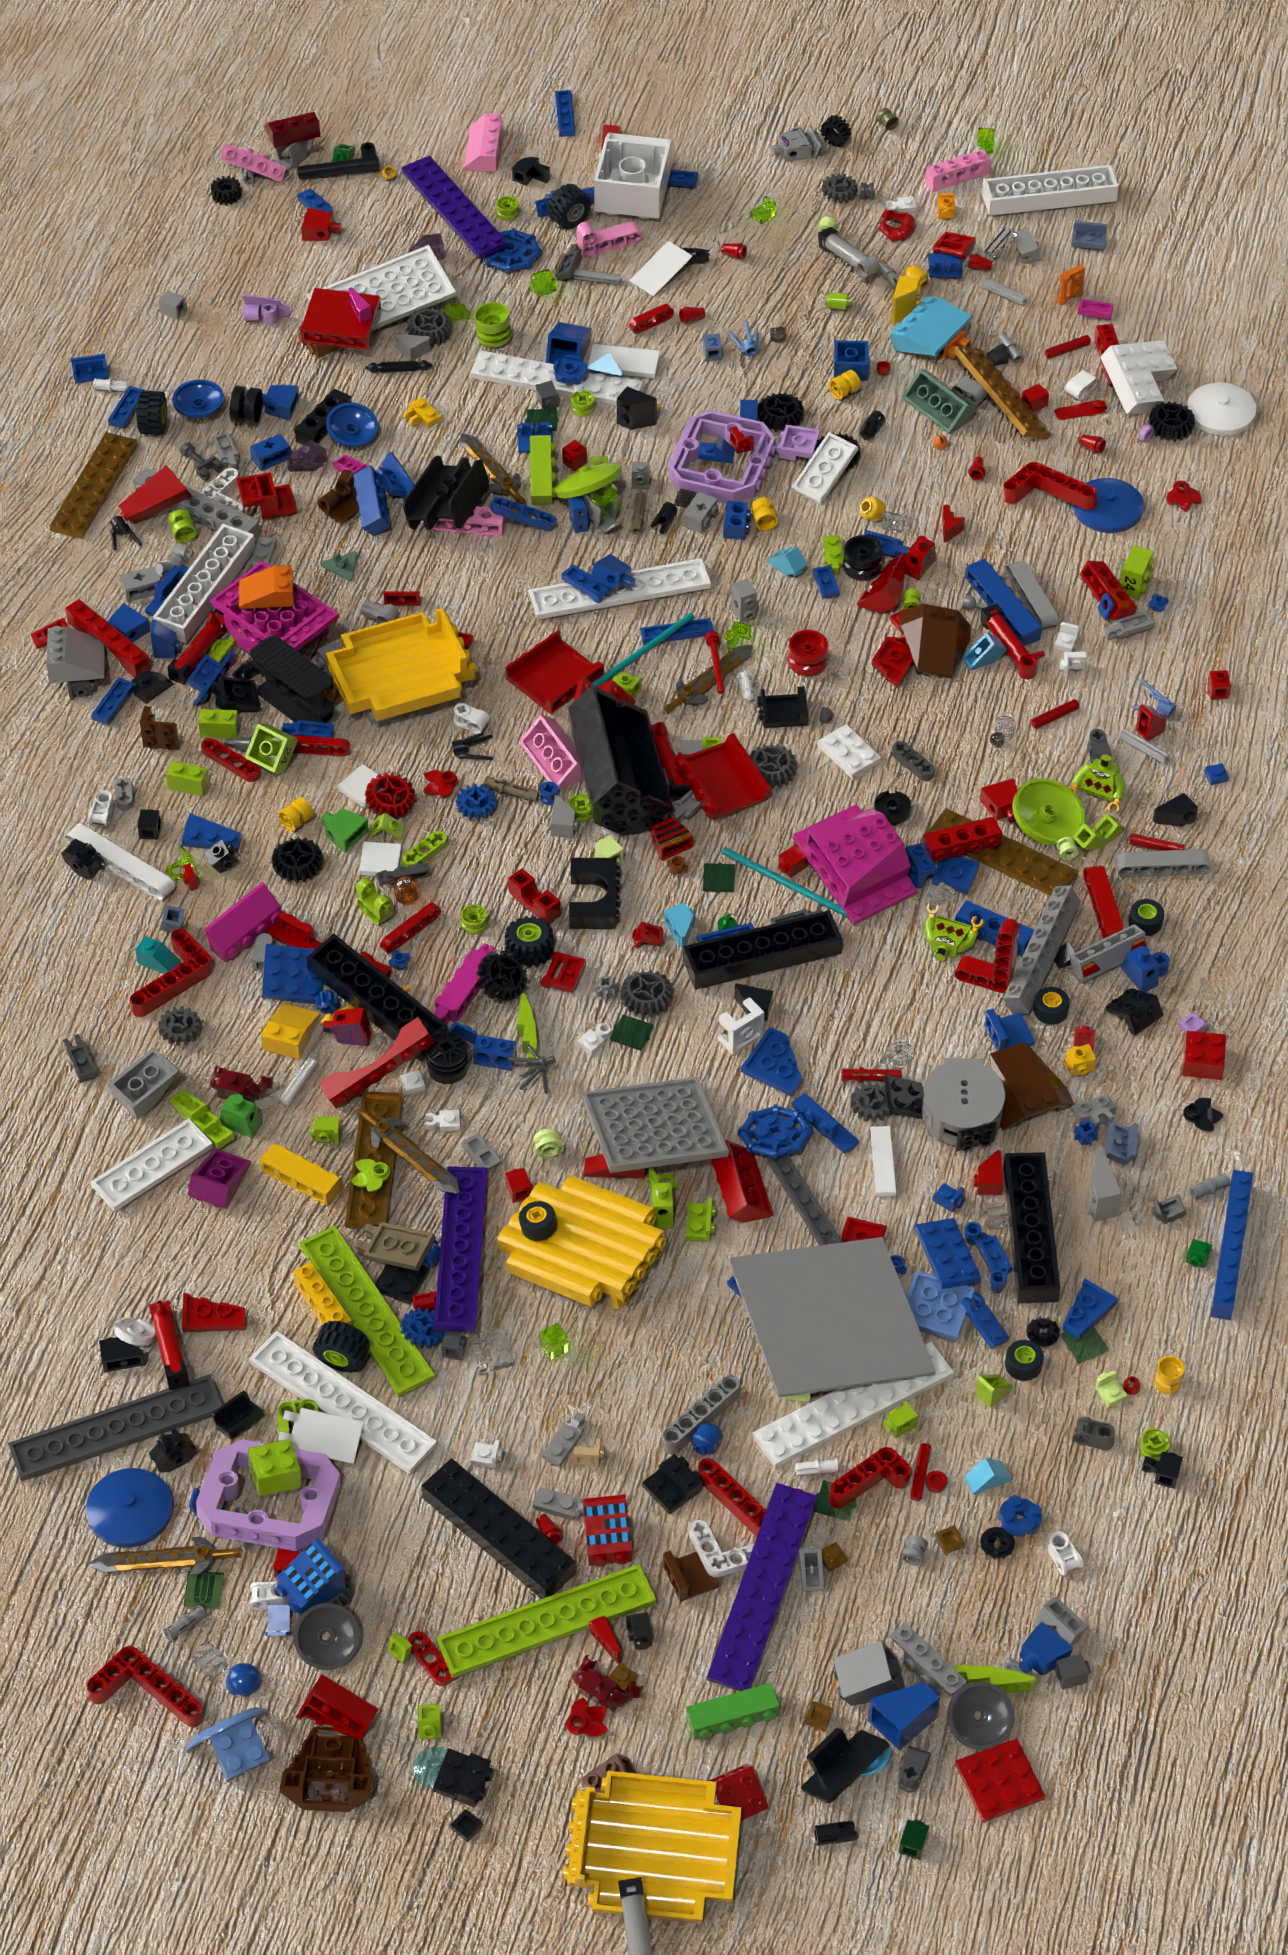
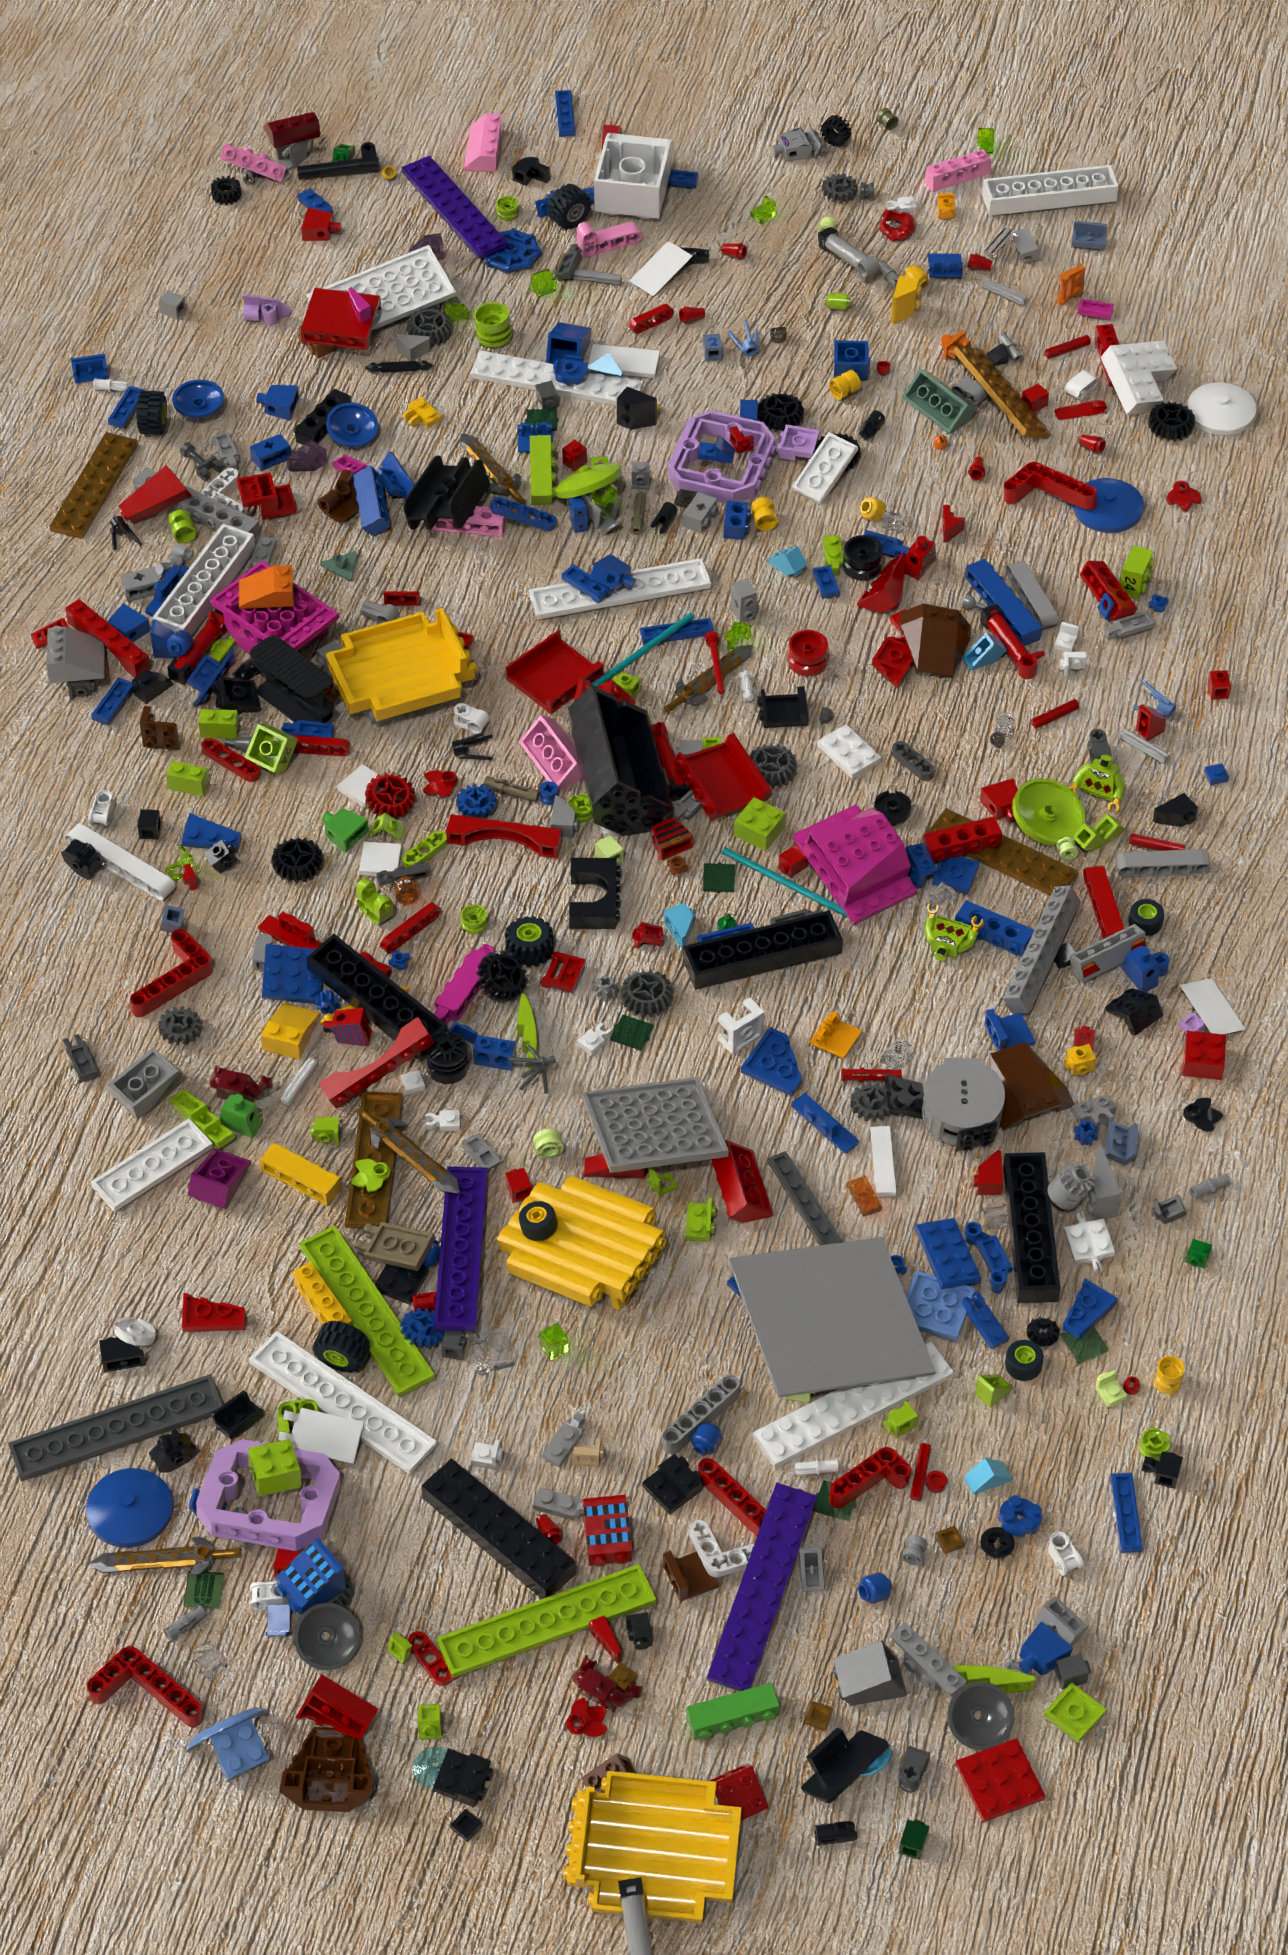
light grey beam [115,778,134,811] -> none
teal slope [135,936,181,974] -> none
red piece [149,1300,190,1390] -> none
dark pink slope [205,882,282,963] -> none
blue hair [226,1663,261,1697] -> none
black wheel [229,385,263,426] -> none
yellow wheel [278,797,314,832] -> none
red arch [508,868,561,923] -> none
lime wheel [571,390,595,416] -> none
lime torso [651,1183,673,1229] -> none
black slope [734,983,774,1021] -> none
blue plate [738,1104,813,1160] -> none
pearl gold plate [822,1542,848,1572] -> none
red tile [842,1216,887,1242] -> none
blue slope [868,1682,940,1751] -> none
medium azure slope [890,296,972,356] -> none
lime wheel [903,589,921,610] -> none
blue bracket [932,1183,966,1213] -> none
red plate [933,232,976,259] -> none
red beam [954,919,1020,993] -> none
black wheel [1033,987,1070,1025] -> none
dark grey piece [1072,1417,1115,1450] -> none
lavender tile [1139,424,1154,442] -> none
blue brick [1210,1169,1254,1320] -> none
none -> blue head [167,630,193,657]
none -> red arch [446,814,562,859]
none -> lime brick [734,797,786,851]
none -> light orange hinge [809,1011,862,1059]
none -> clear orange plate [847,1176,882,1217]
none -> blue head [858,1572,892,1604]
none -> lime plate [1043,1682,1107,1744]
none -> light grey gear [1048,1161,1095,1209]
none -> white plate [1064,1211,1115,1273]
none -> blue tile [1110,1473,1143,1553]
none -> white sticker [1180,978,1246,1034]

